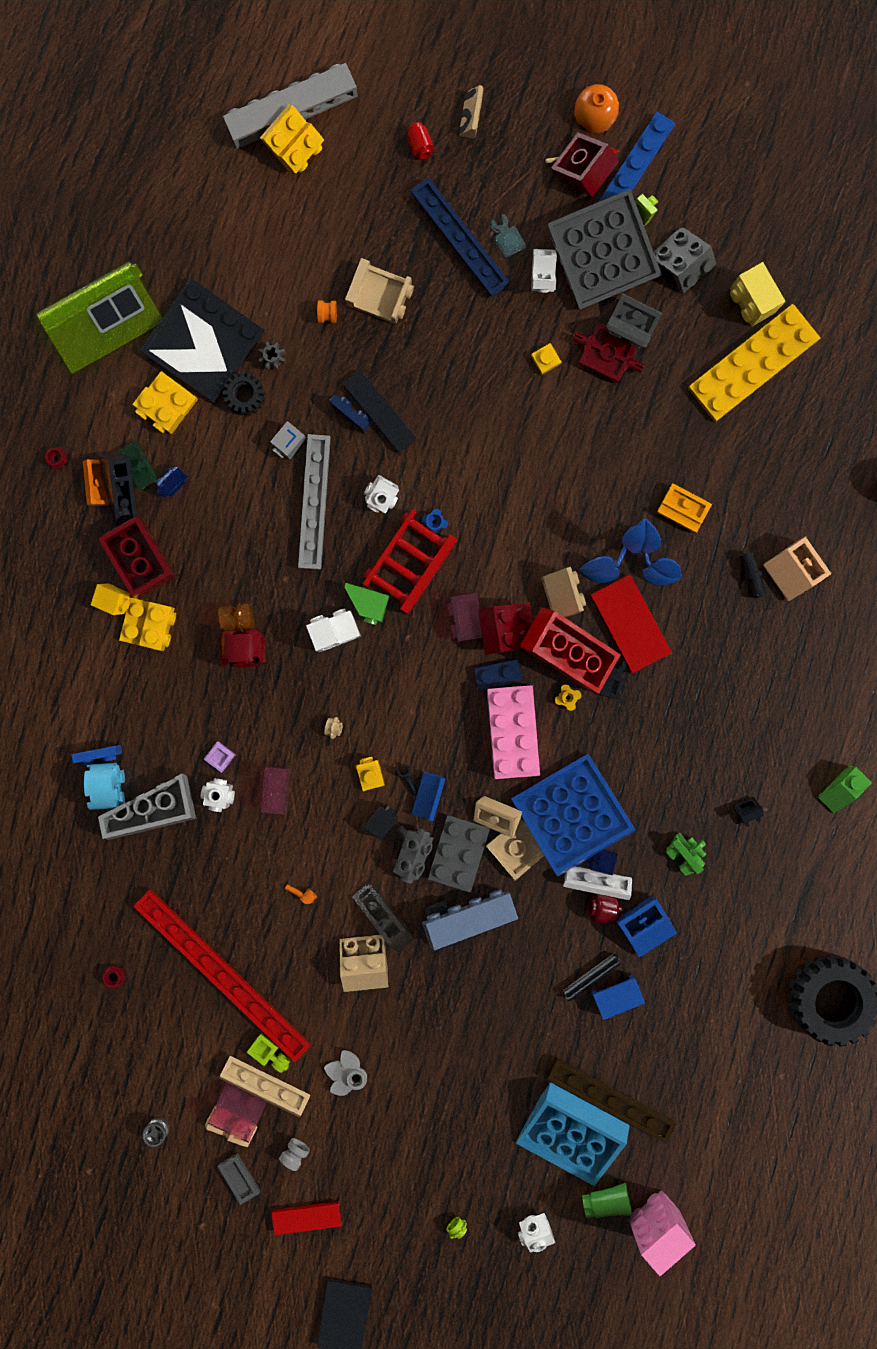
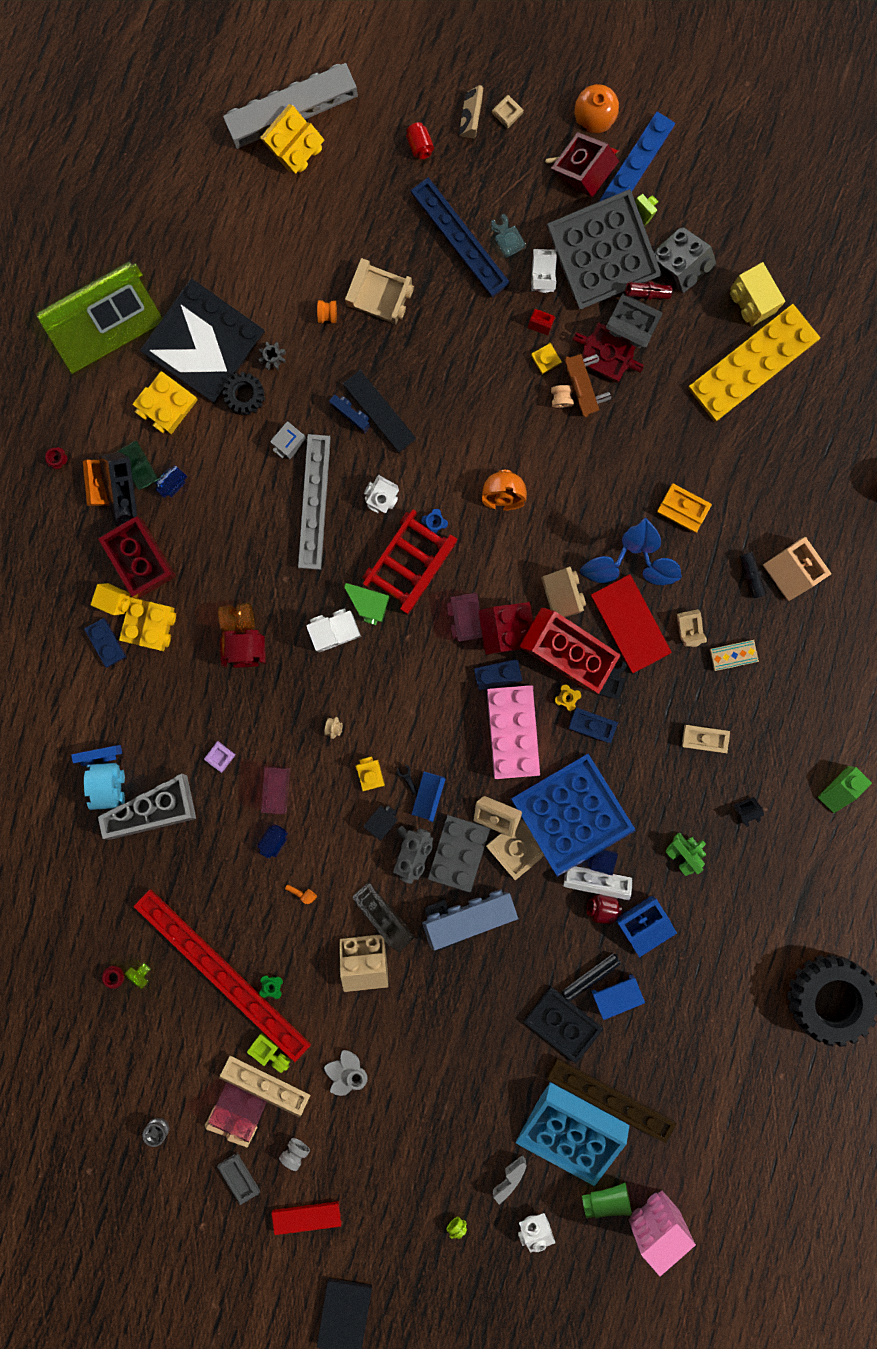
white brick [201,778,235,812] -> none
none -> dark blue plate [84,618,127,668]
none -> clear neon green tile [125,963,151,990]
none -> clear blue brick [257,824,288,859]
none -> green plate [259,975,283,999]
none -> orange cylinder [482,470,527,511]
none -> tan tile [492,95,523,129]
none -> light grey slope [493,1155,526,1204]
none -> black tile [523,986,604,1064]
none -> red slope [528,309,555,335]
none -> light nougat wheel [551,385,574,408]
none -> dark orange piece [564,354,611,417]
none -> dark blue plate [568,707,618,744]
none -> dark red pin [625,281,672,300]
none -> tan bracket [677,609,707,647]
none -> tan plate [681,725,730,753]
none -> tan tile [709,640,759,671]

